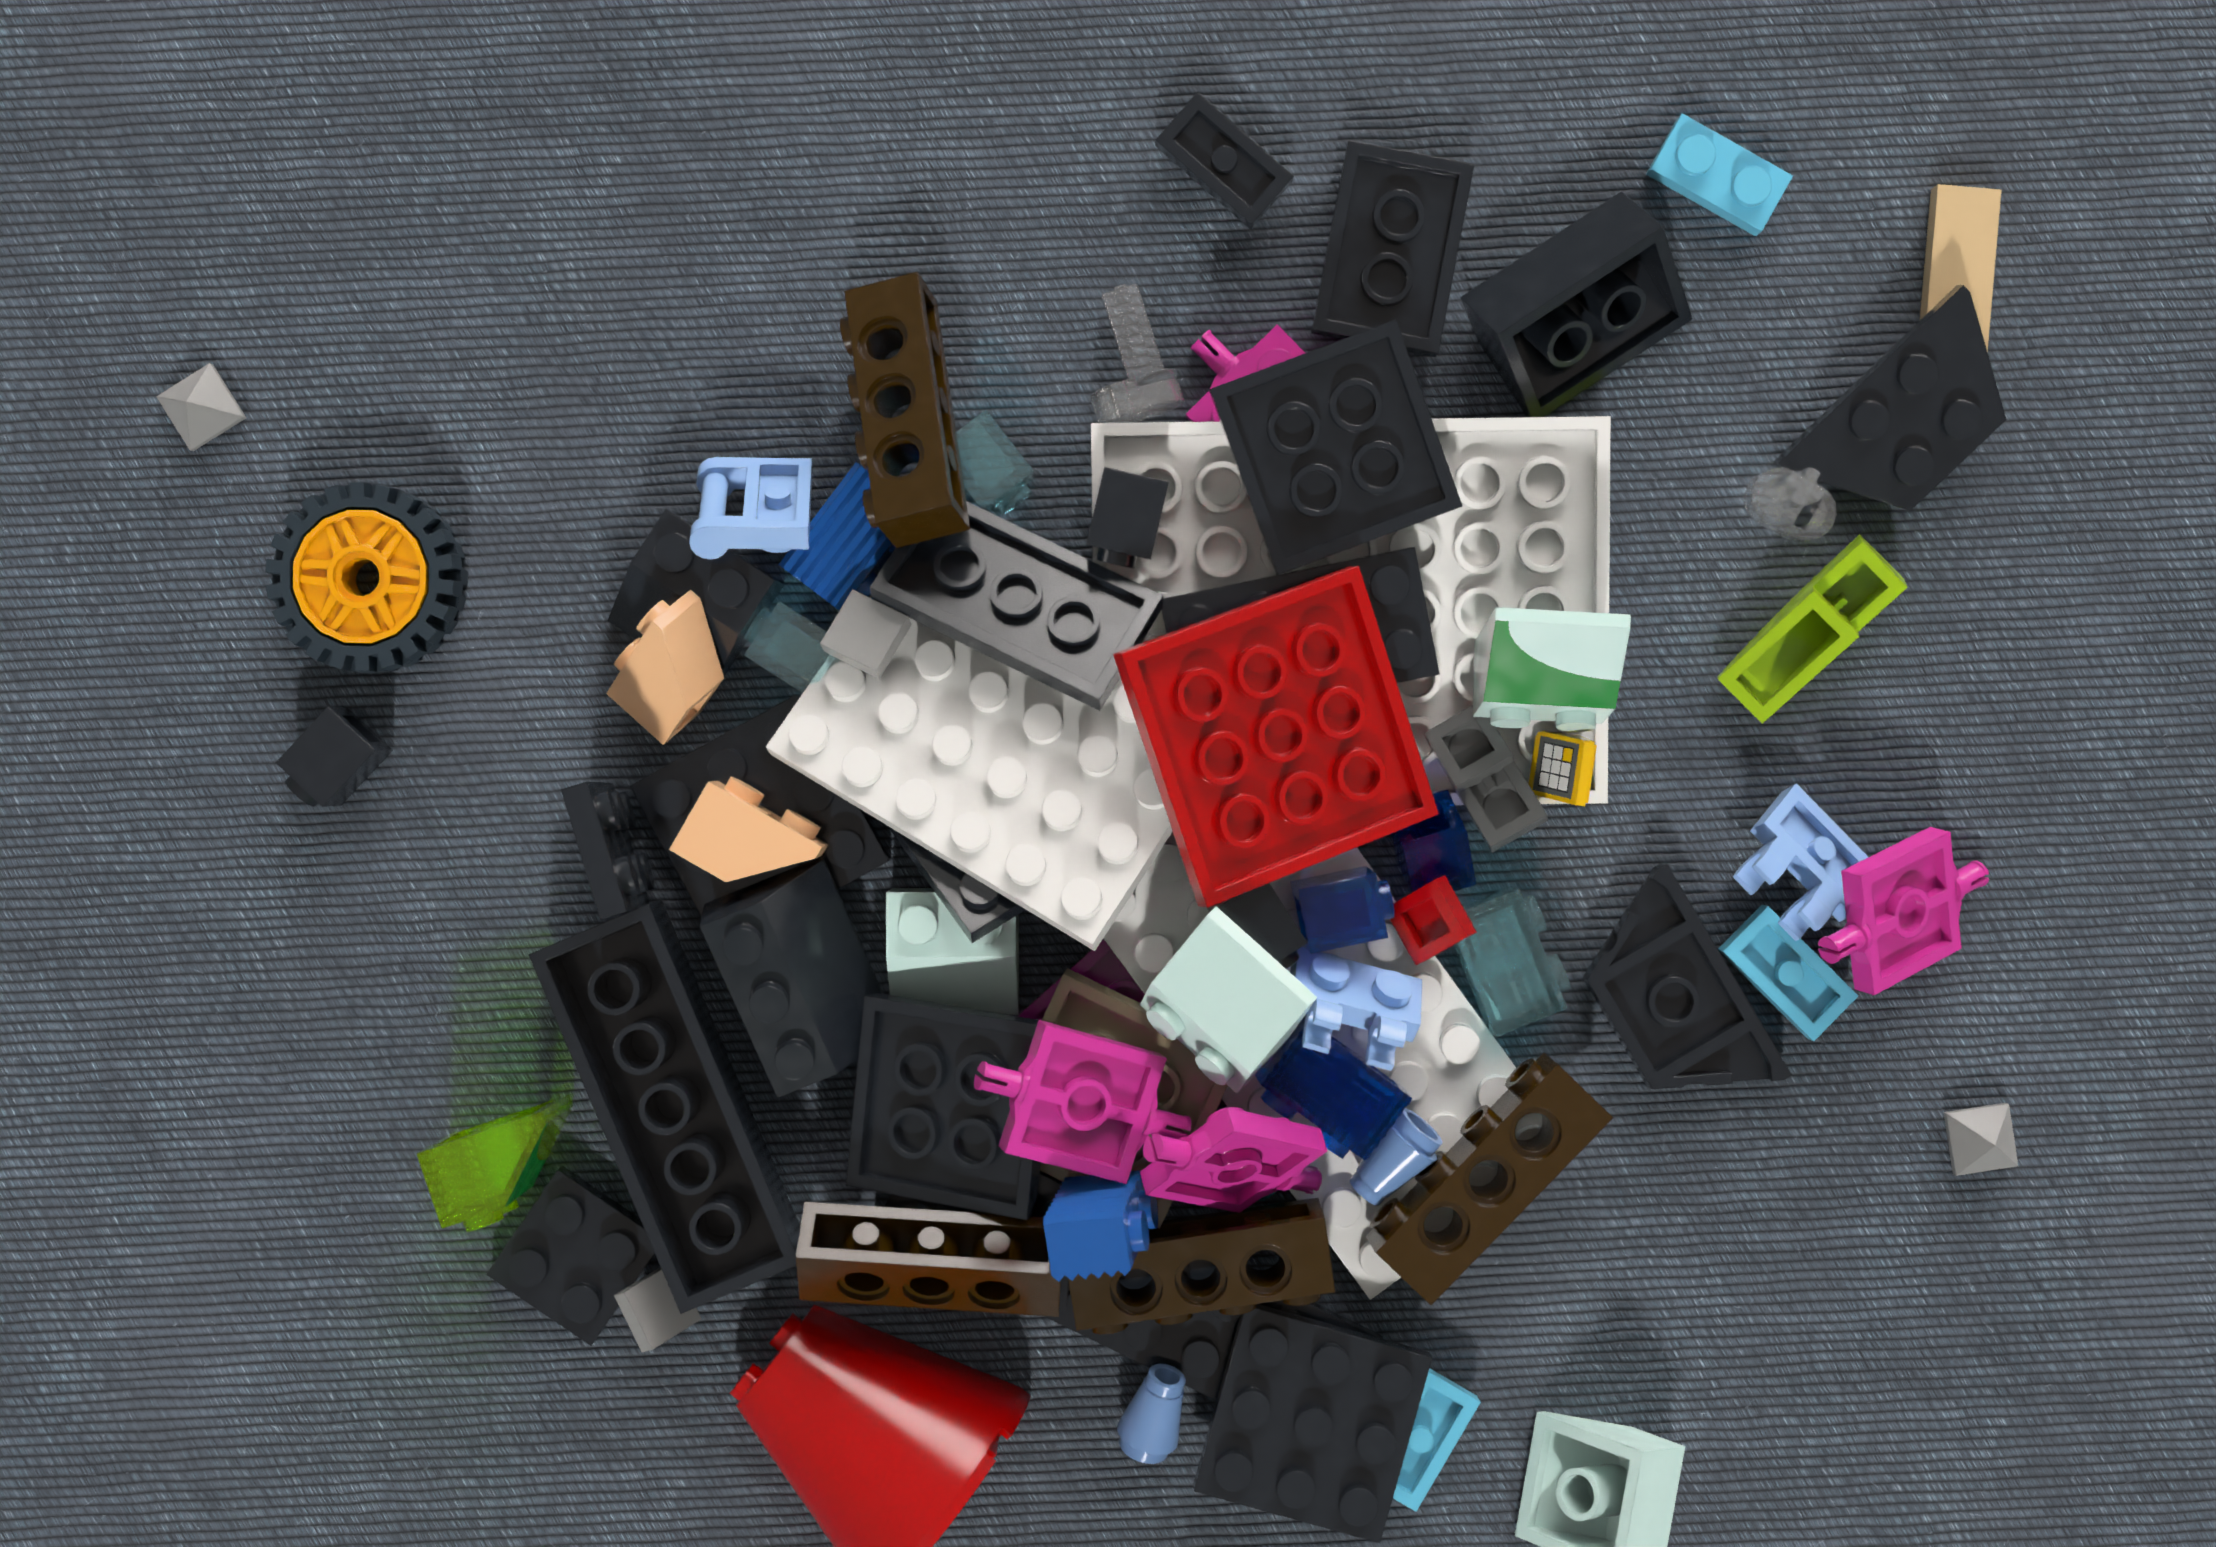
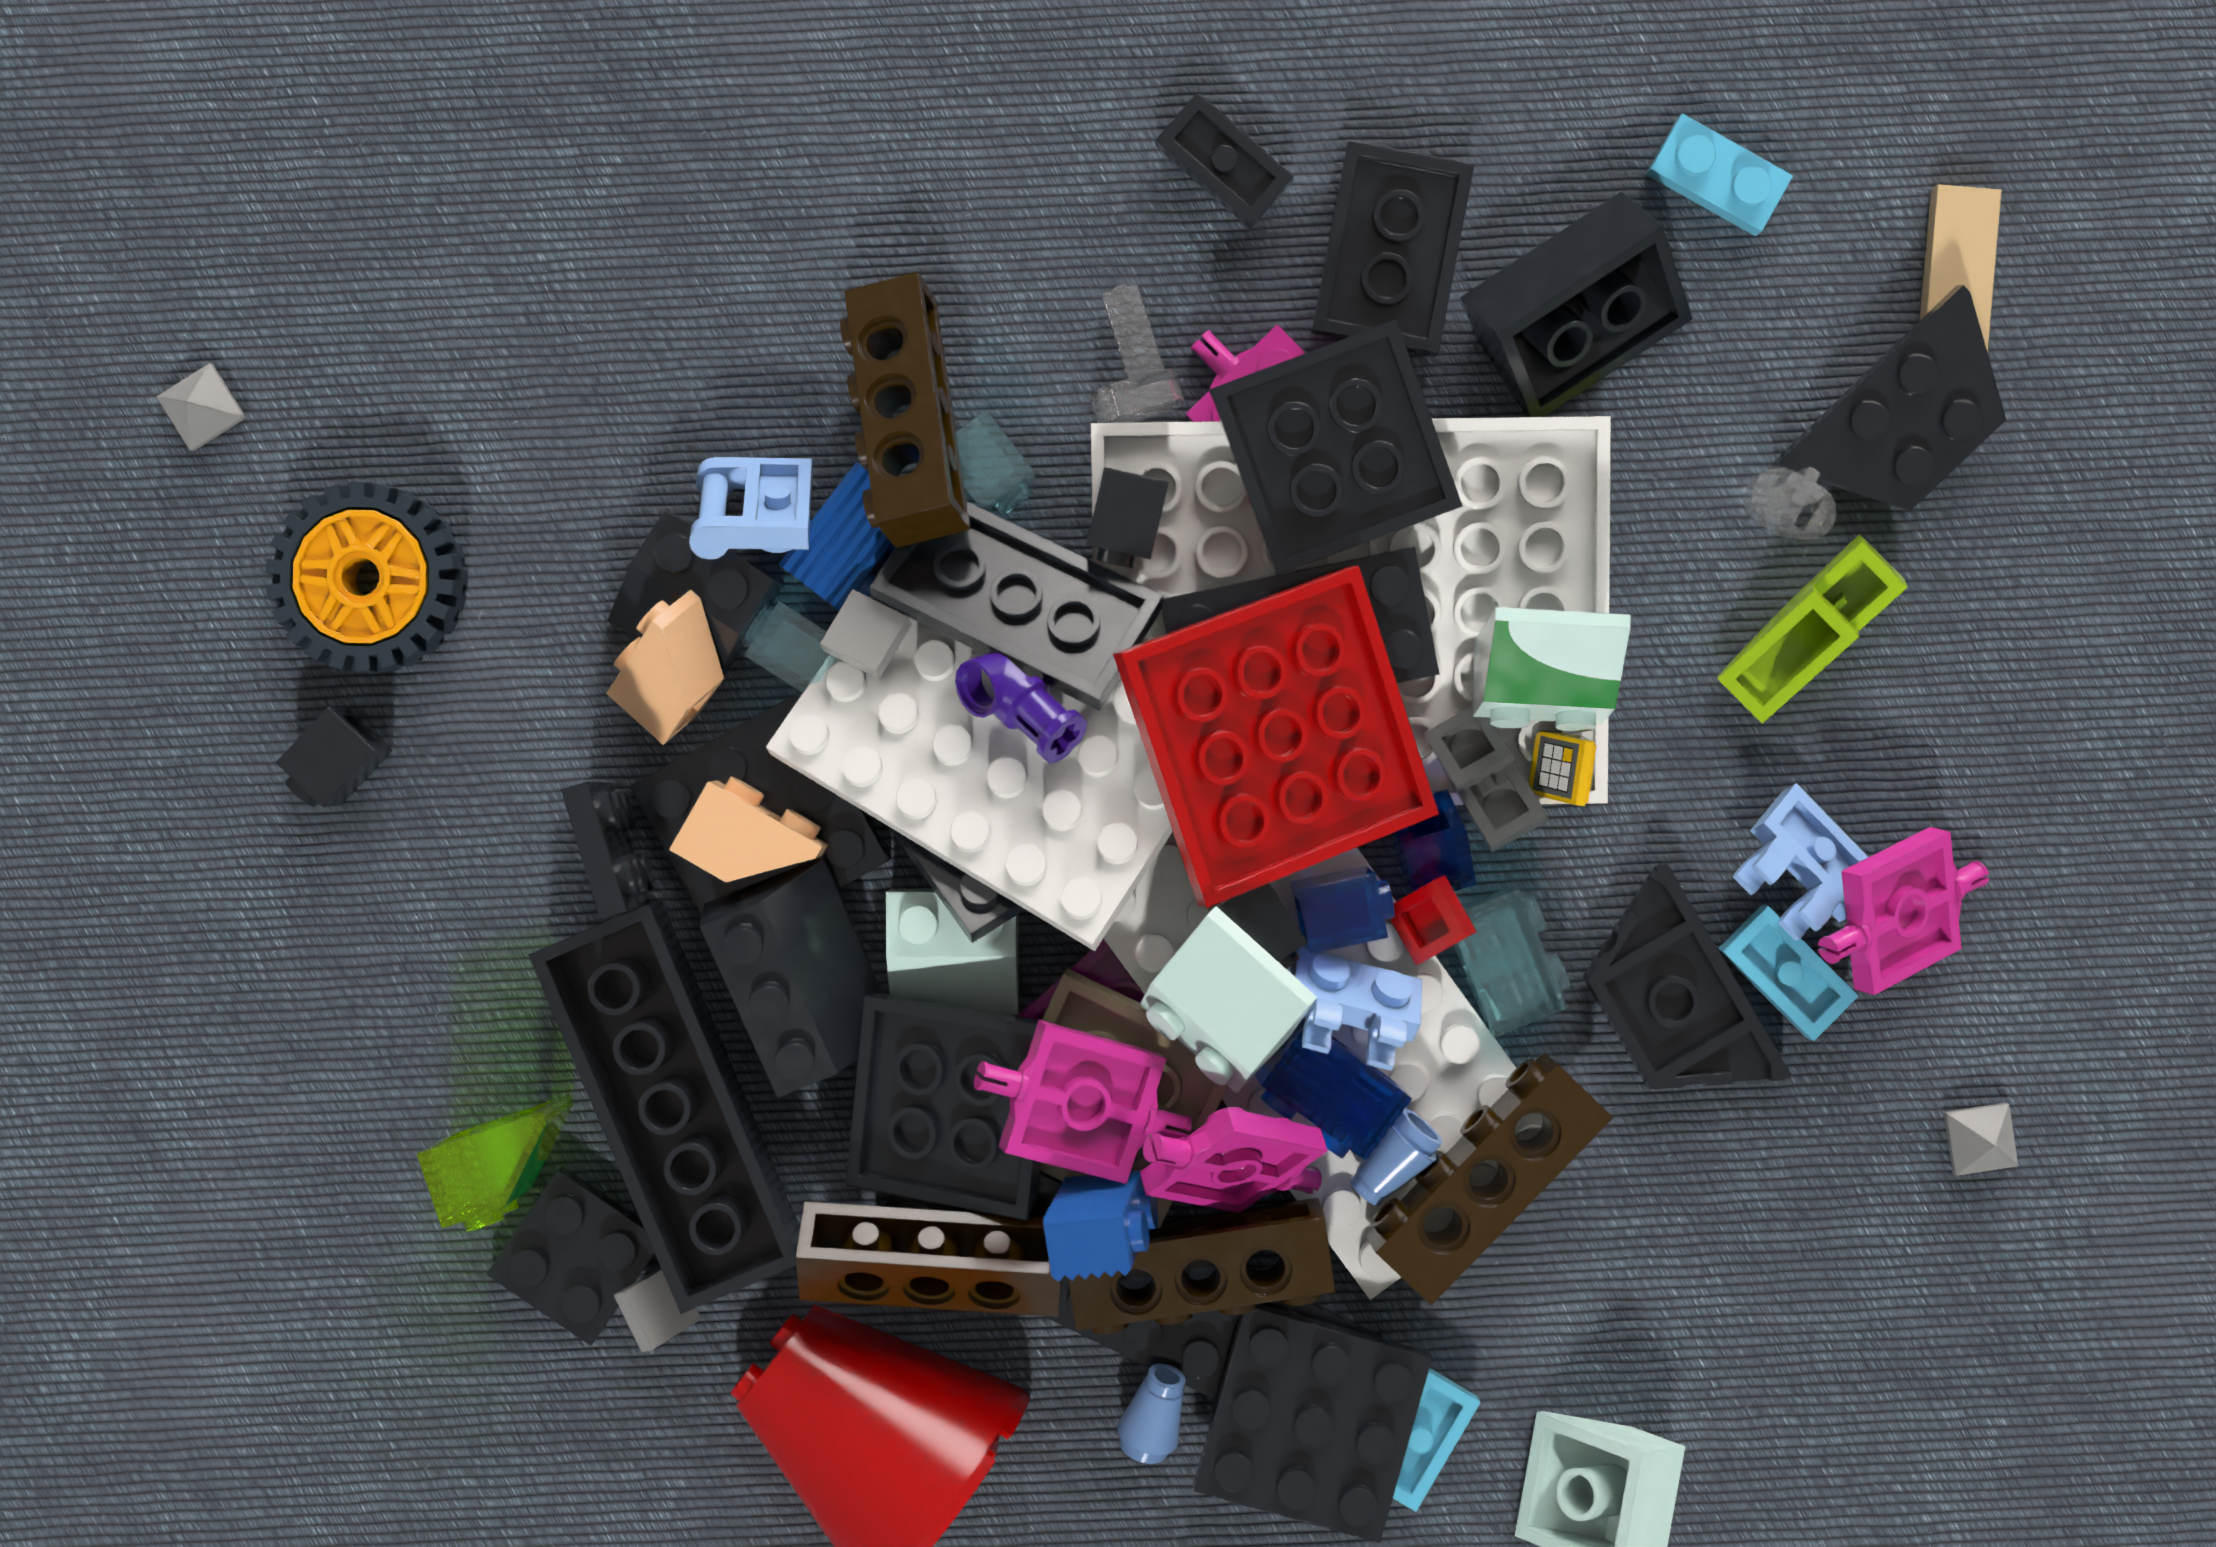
none -> dark purple connector [955,652,1088,764]

